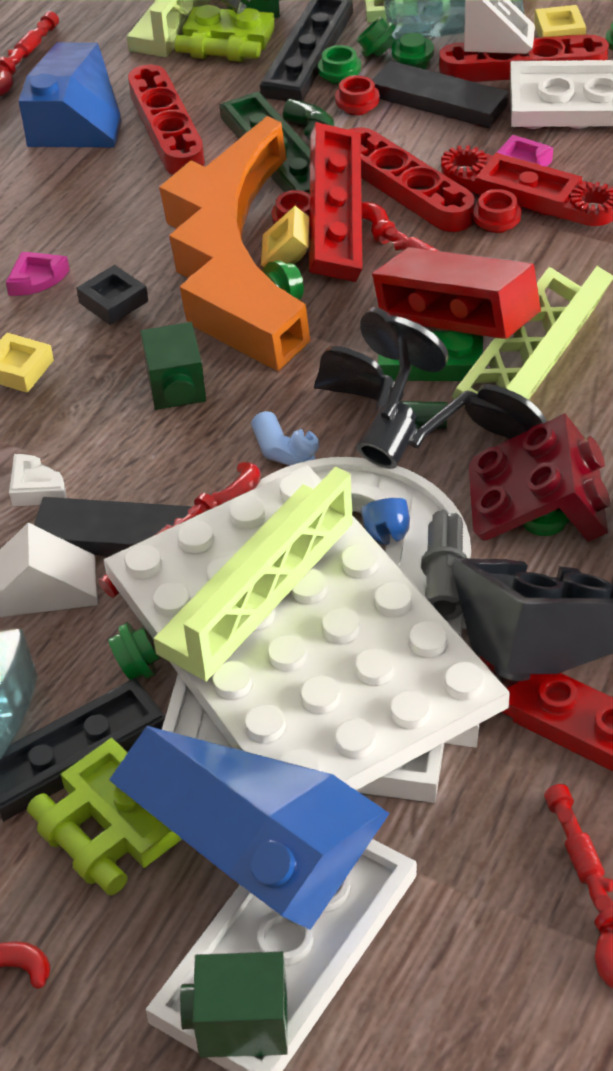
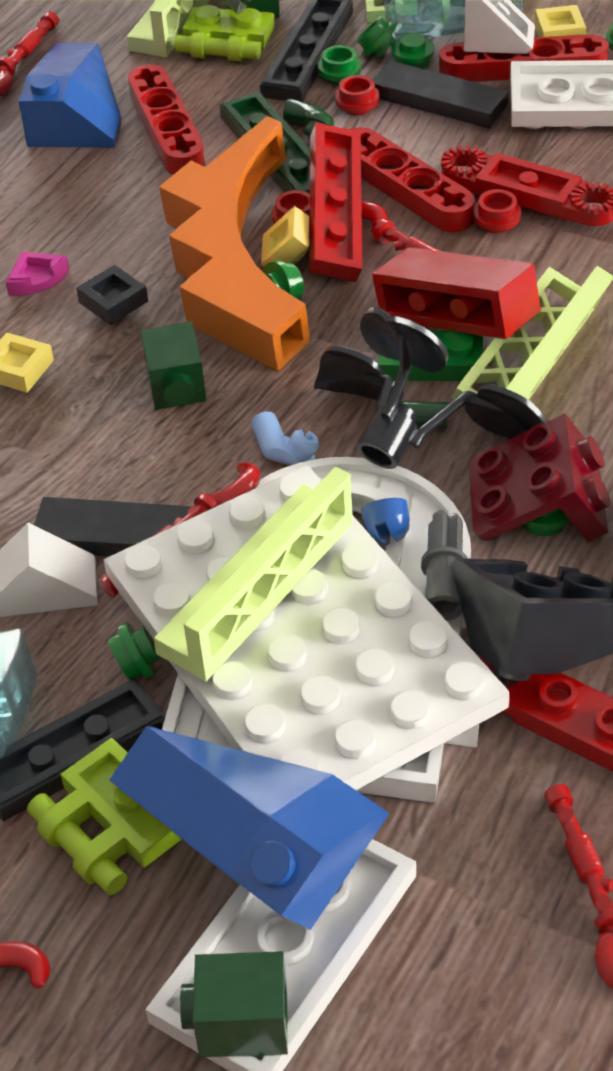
white tile [9,454,67,506] -> none
dark pink tile [496,135,553,166] -> none

